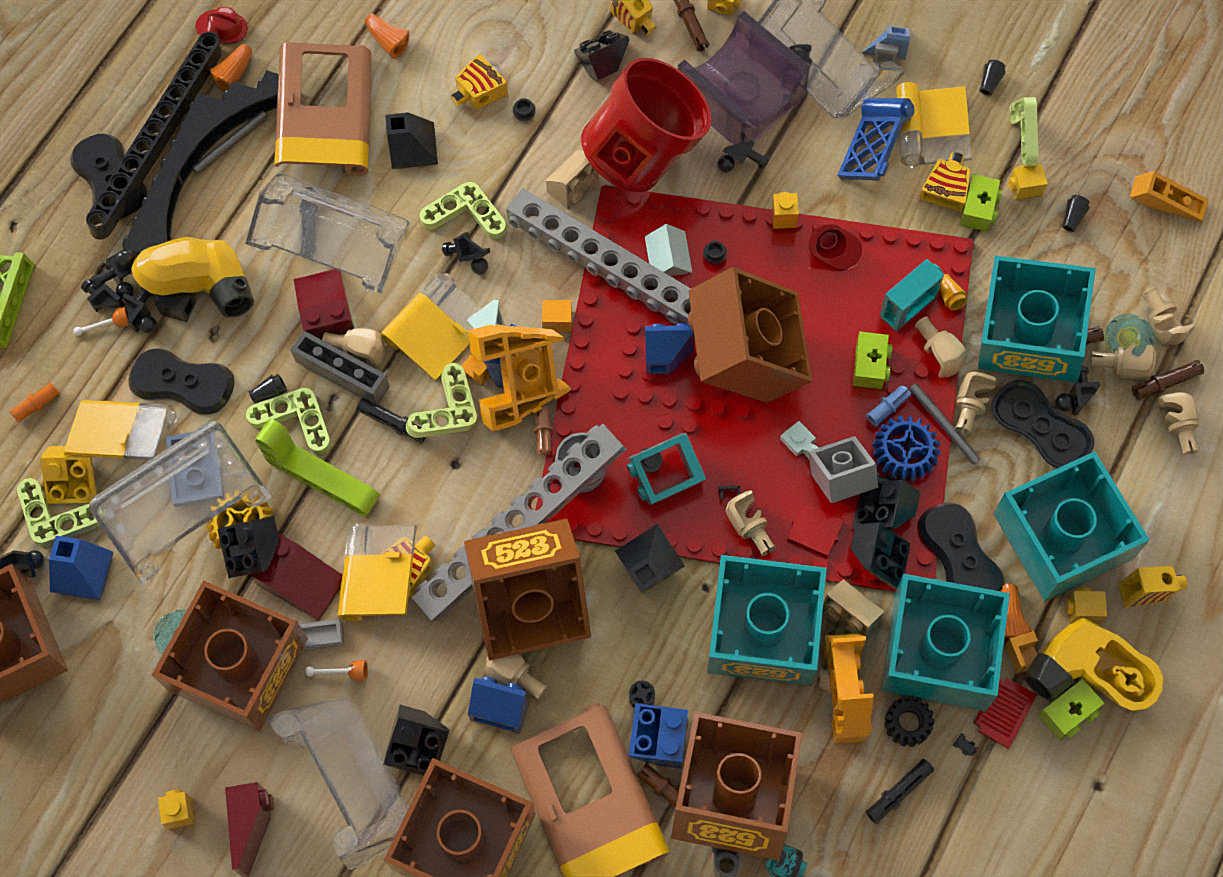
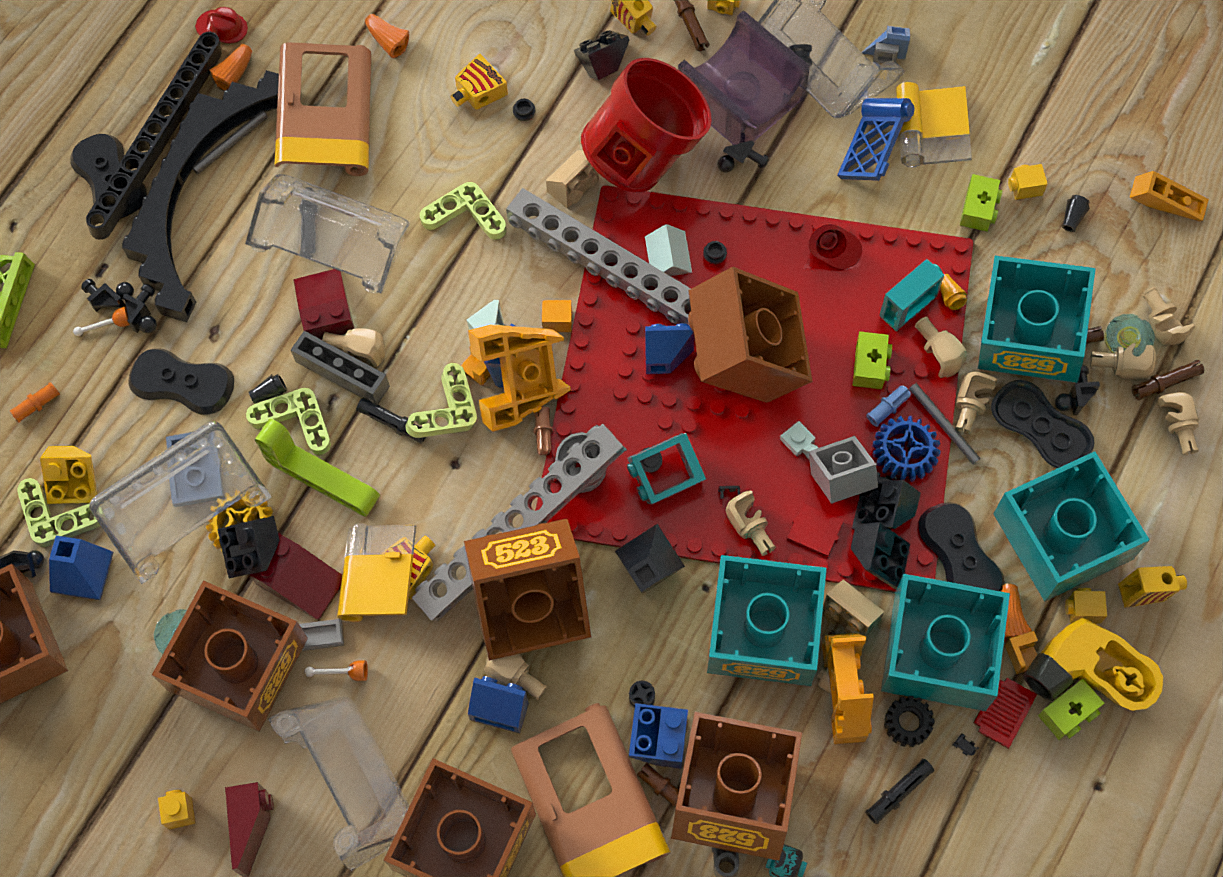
yellow door [64,400,177,460] -> none
black piece [91,248,135,288] -> none
yellow piece [131,237,254,318] -> none
yellow door [380,273,481,381] -> none
black slope [383,705,450,776] -> none
black slope [385,112,438,169] -> none
black piece [442,232,491,275] -> none
yellow brick [771,192,799,229] -> none
torso [919,152,970,212] -> none
black cone [979,59,1006,96] -> none
yellowish green beam [1010,97,1038,167] -> none

